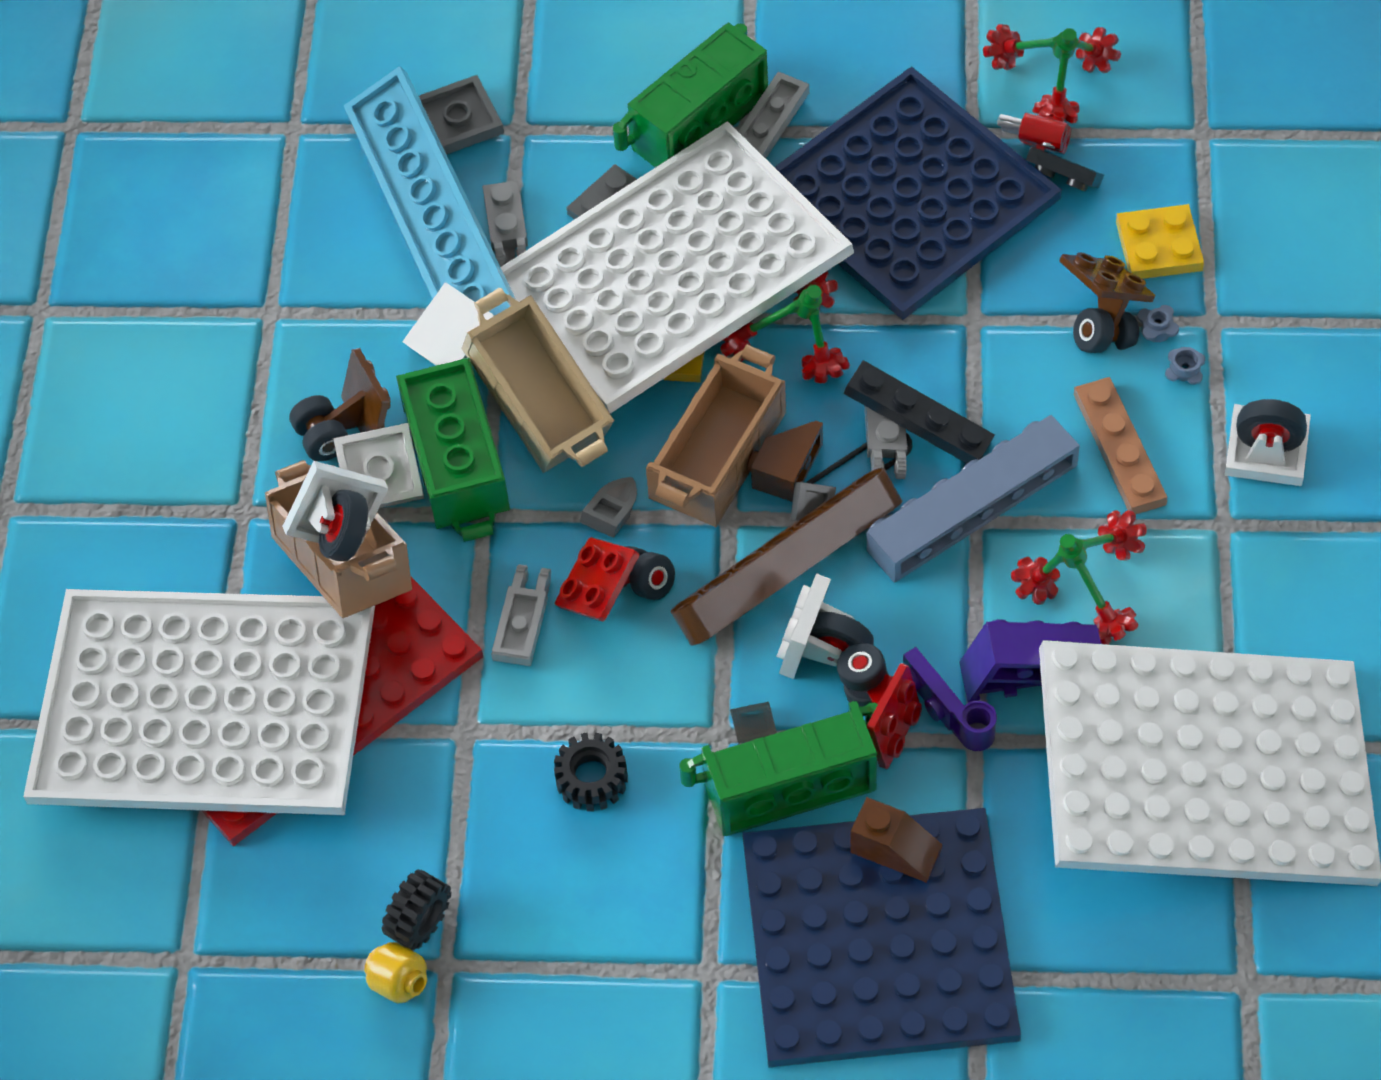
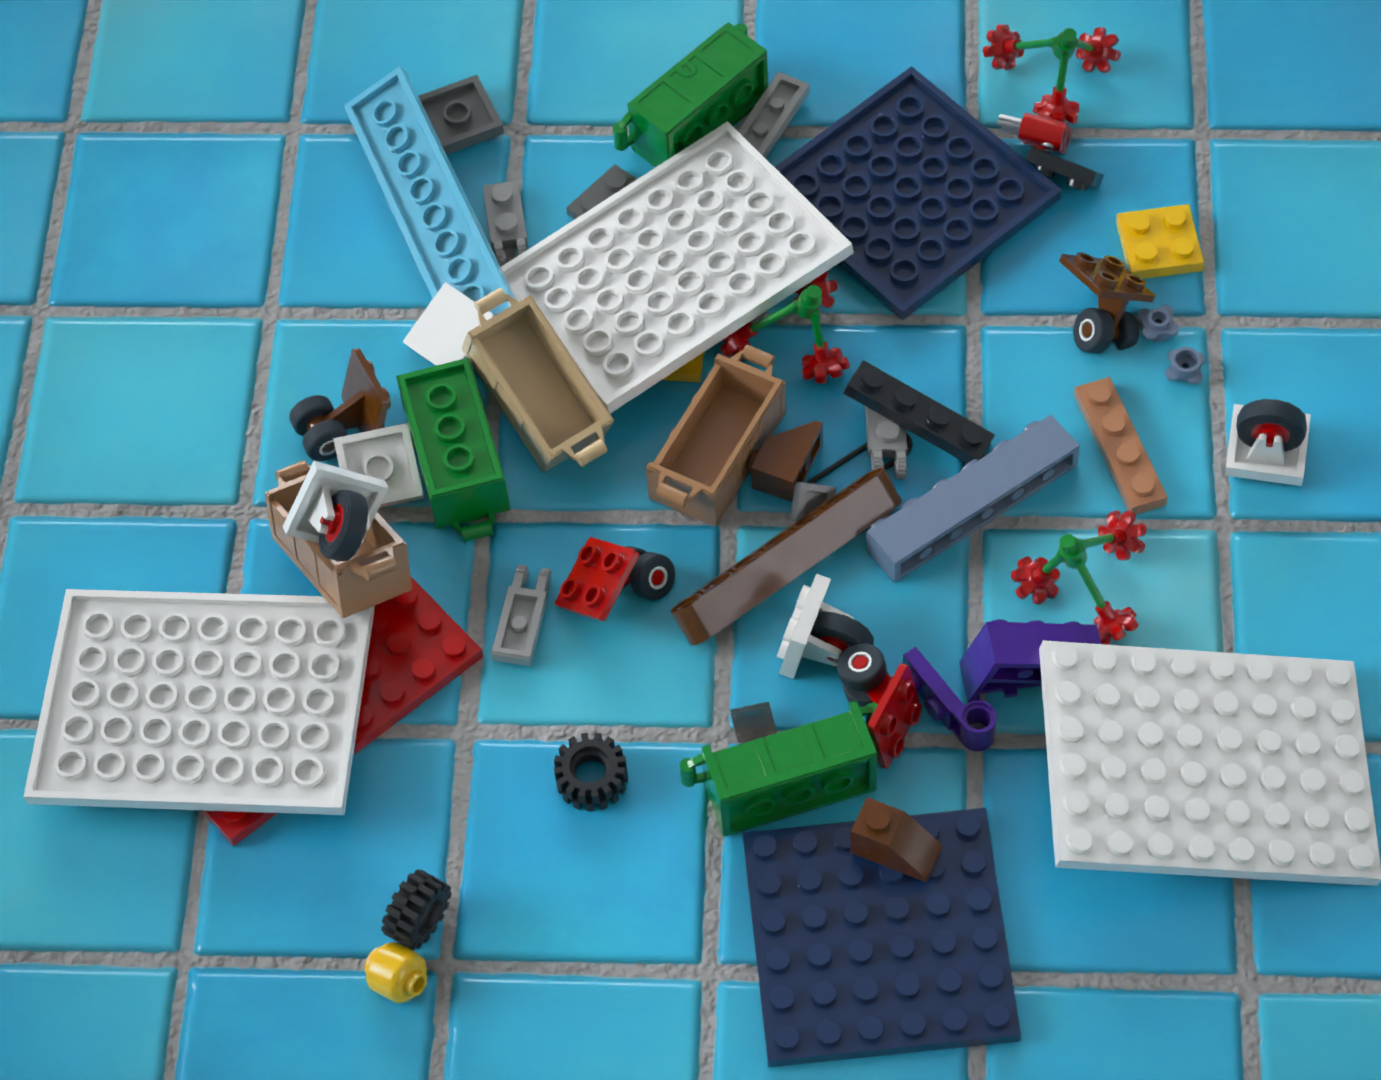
dark grey plate [580,477,637,538] -> none

